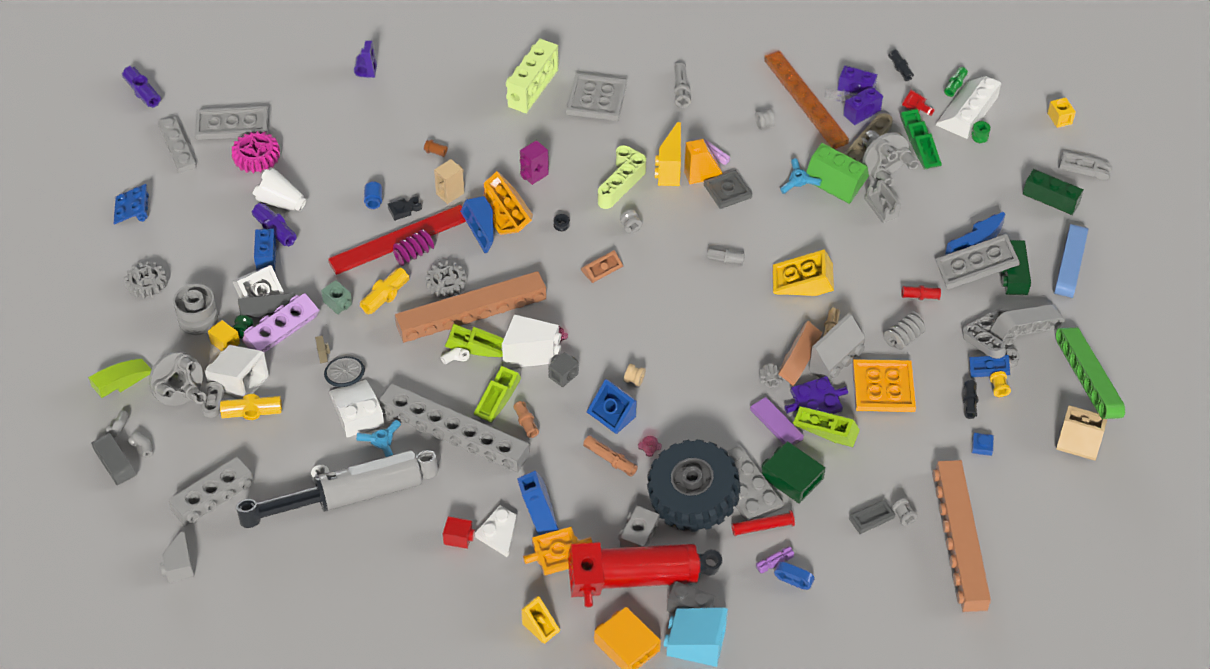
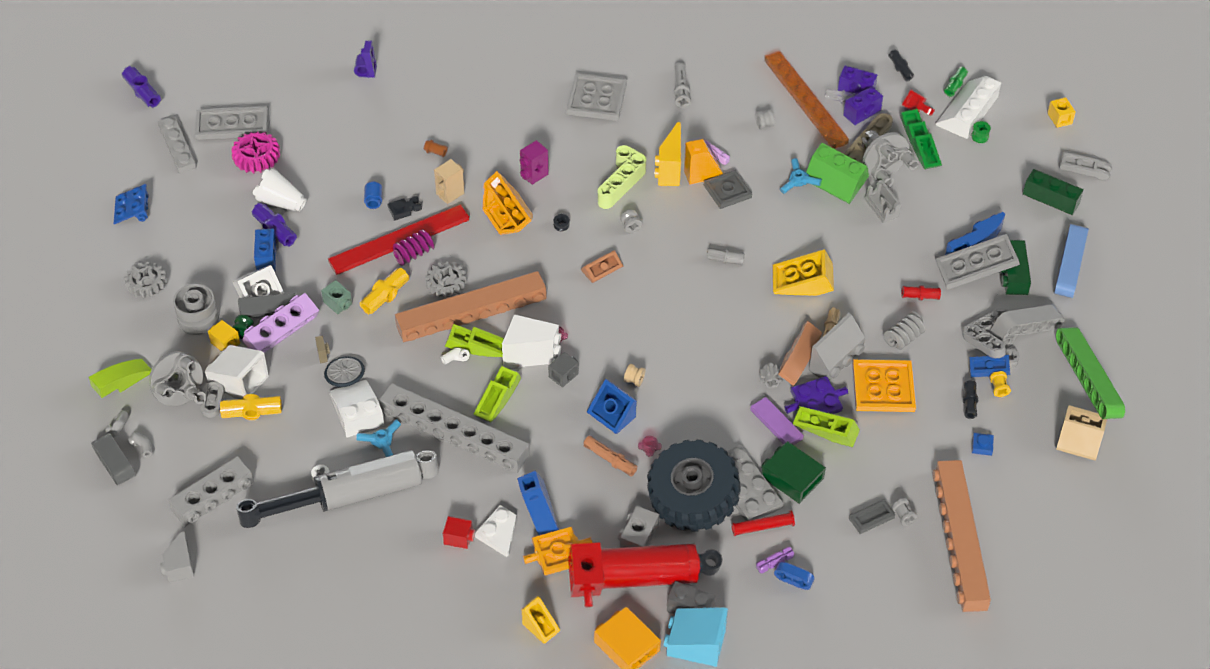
blue slope [461,196,493,253] -> none
yellowish green brick [506,39,558,114] -> none
nougat pin [513,401,539,438] -> none

